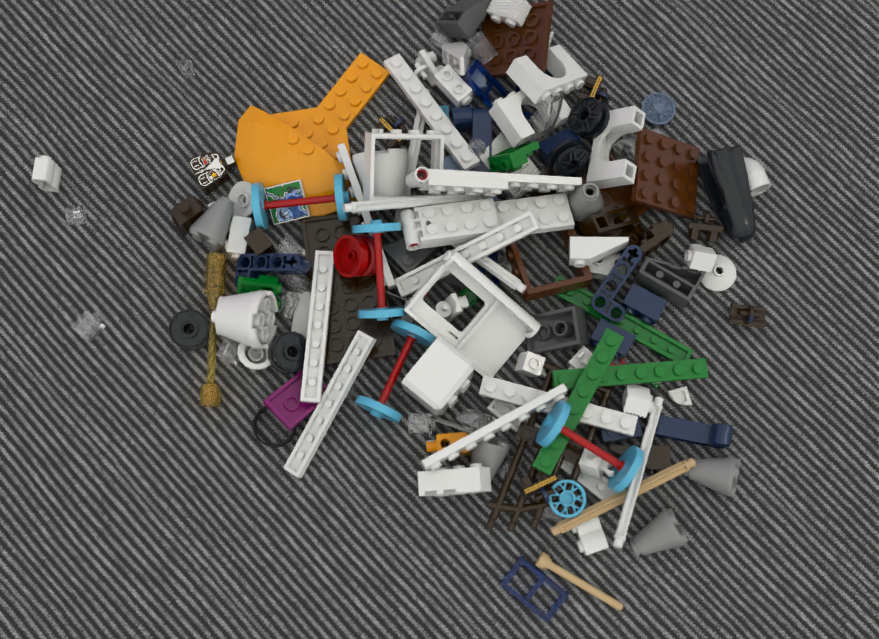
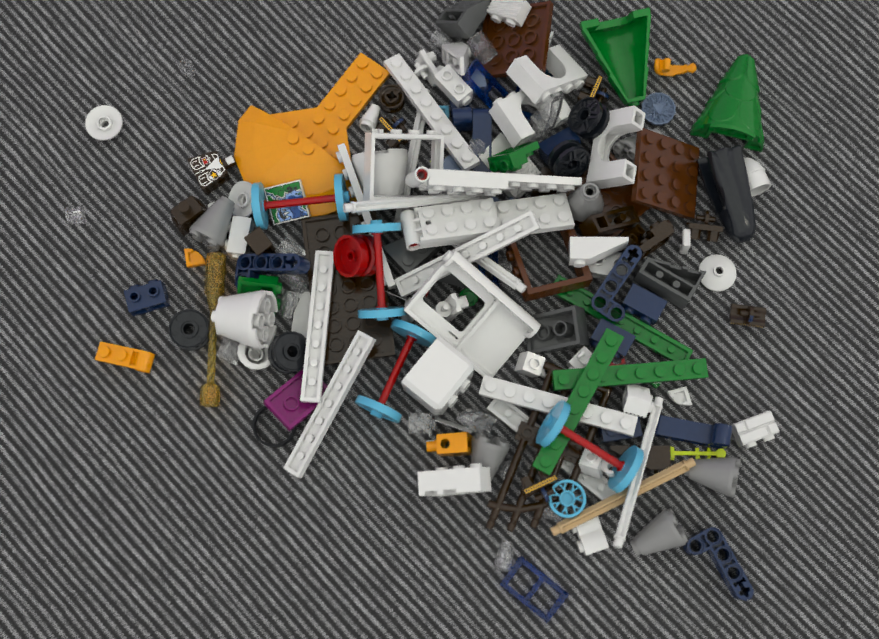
white brick [31,155,62,192] -> none
clear brick [71,310,106,343] -> none
white plate [422,383,568,471] -> none
tan piece [535,552,623,610] -> none
white brick [684,243,717,272] -> none
none -> white dish [85,105,123,141]
none -> light orange plate [95,341,155,373]
none -> dark blue brick [124,279,171,316]
none -> light orange tile [184,248,207,268]
none -> white cone [359,104,381,132]
none -> dark brown wheel [379,84,405,114]
none -> clear cone [494,541,513,572]
none -> green cone [579,7,651,107]
none -> light orange piece [654,58,697,77]
none -> neon yellow piece [670,446,726,460]
none -> white tile [679,229,691,254]
none -> dark blue beam [683,527,754,601]
none -> green cone [689,54,764,152]
none -> white brick [731,410,779,449]

